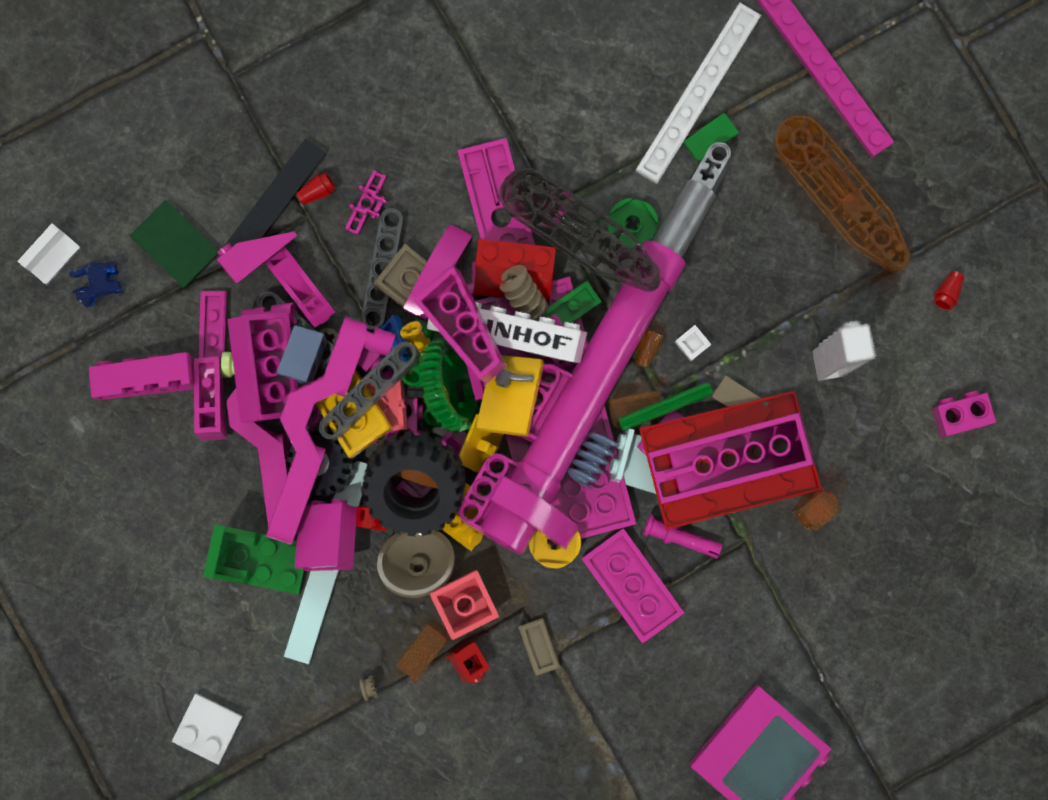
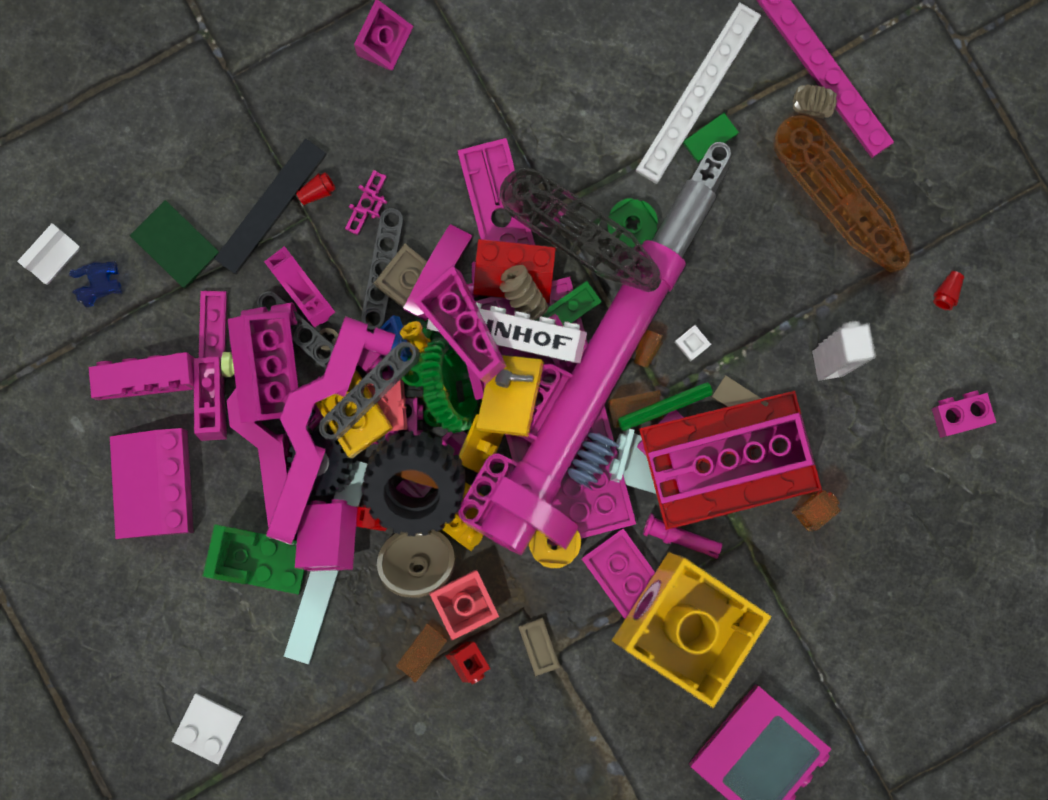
dark pink slope [216,232,297,284] -> none
sand blue panel [277,325,327,386] -> none
dark tan bush [359,675,378,701] -> none
none -> dark pink slope [110,428,194,539]
none -> dark pink slope [354,0,413,70]
none -> yellow brick [612,552,771,708]
none -> dark tan gear [793,84,837,118]

